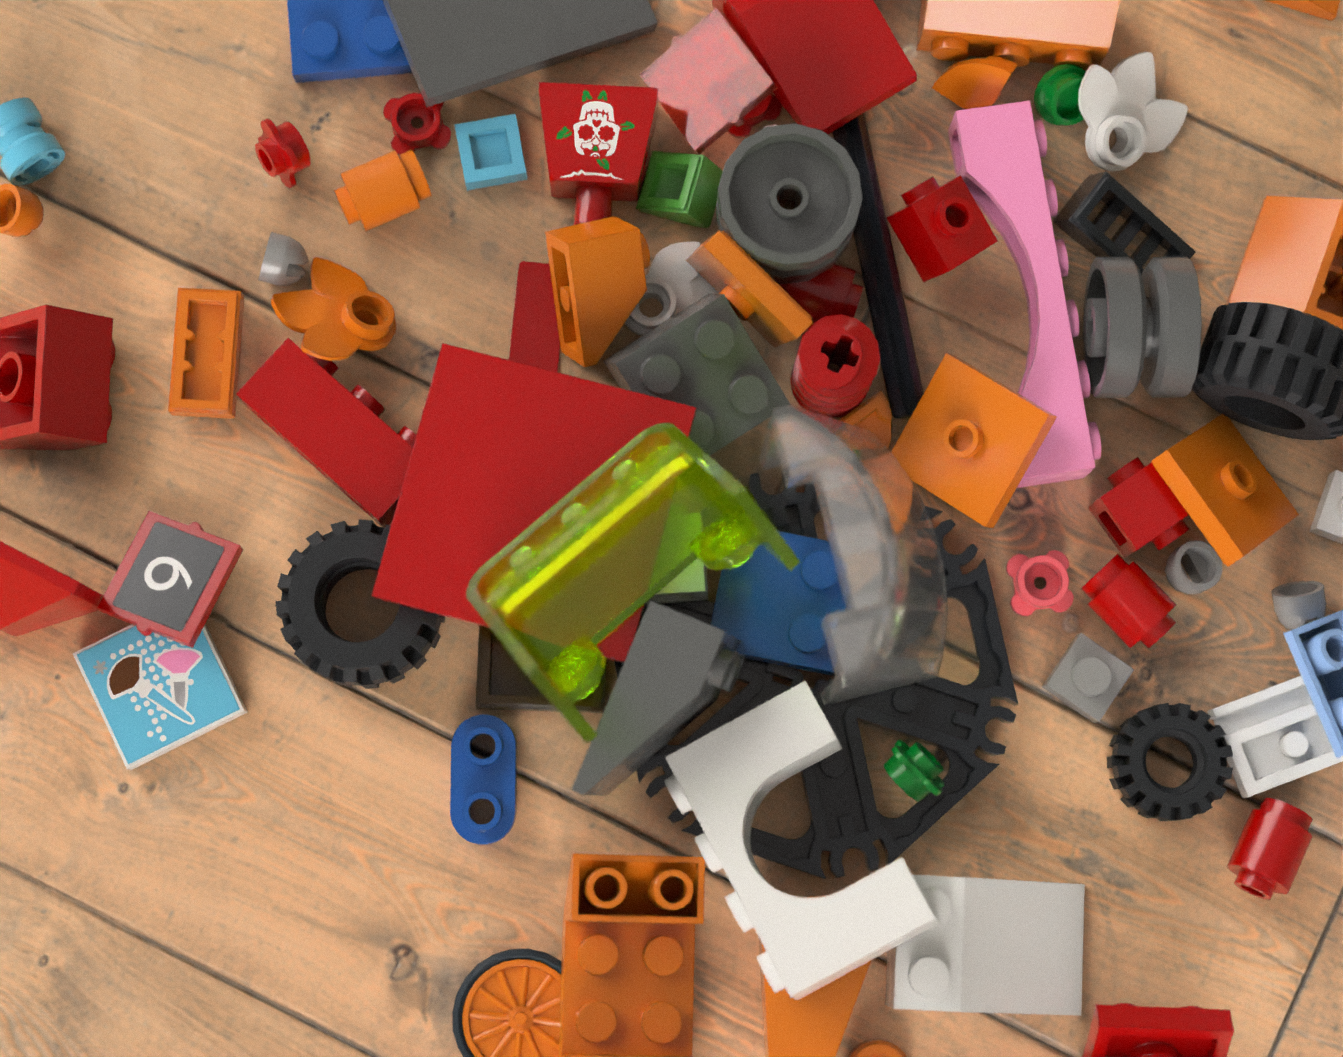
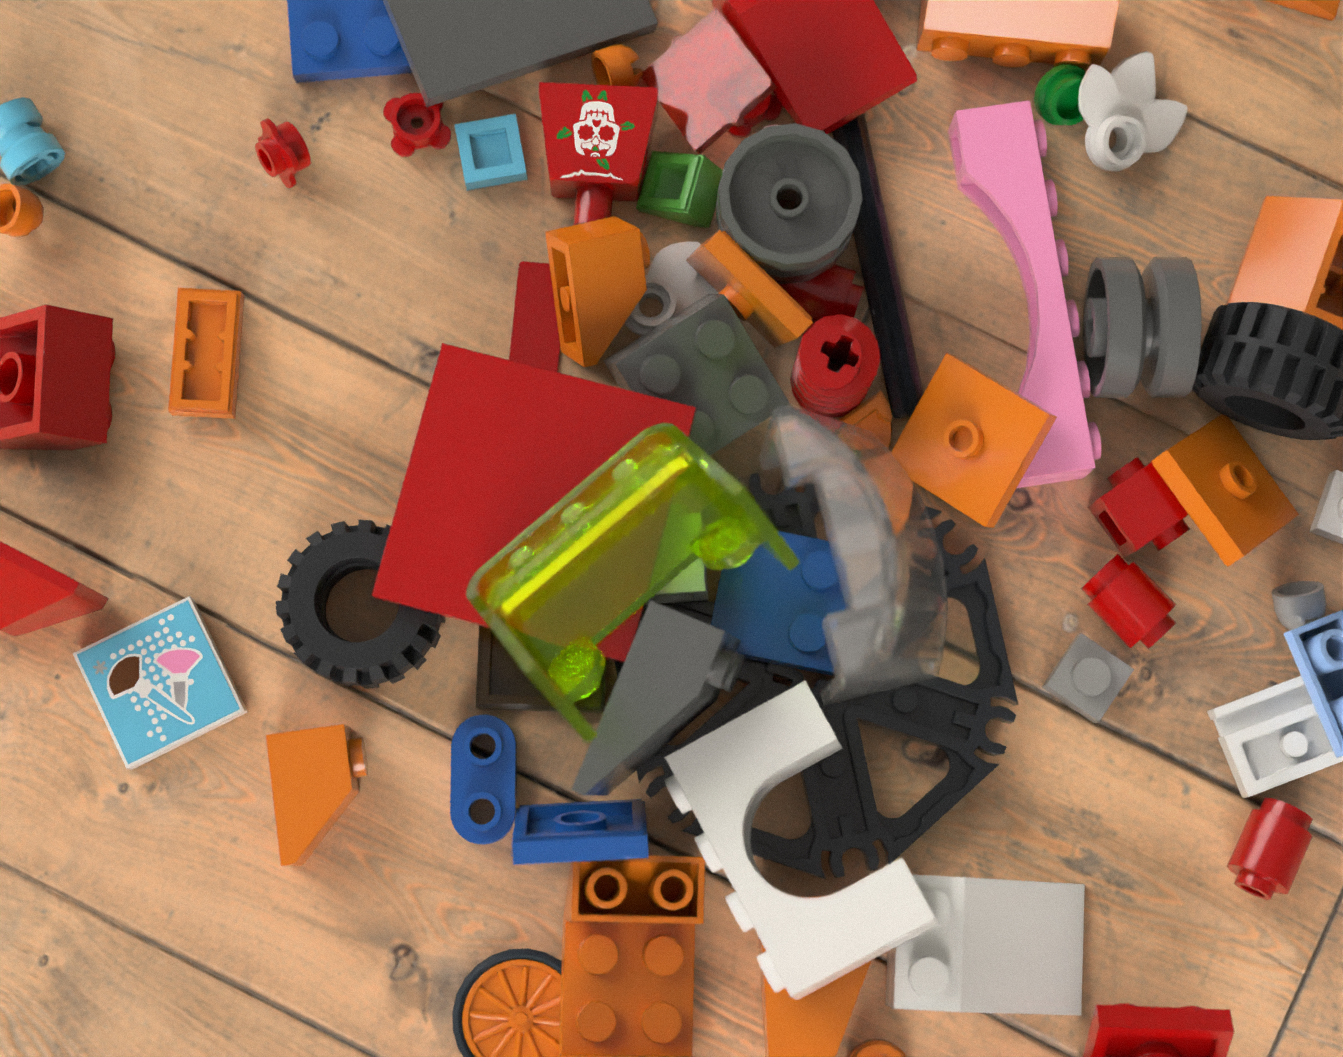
piece [97,511,243,648] -> none
red brick [236,338,416,528] -> none
light grey hinge [259,232,308,286] -> none
orange plate [271,257,396,361] -> none
orange brick [334,150,432,231] -> none
green plate [883,739,945,802] -> none
red brick [887,175,998,283] -> none
orange tile [932,56,1018,109] -> none
coral plate [1006,550,1074,617] -> none
black slope [1053,171,1196,275] -> none
black tyre [1107,703,1233,821] -> none
light grey hinge [1165,540,1222,594] -> none
none -> orange slope [266,724,368,867]
none -> blue tile [512,799,649,865]
none -> orange hinge [591,45,643,86]

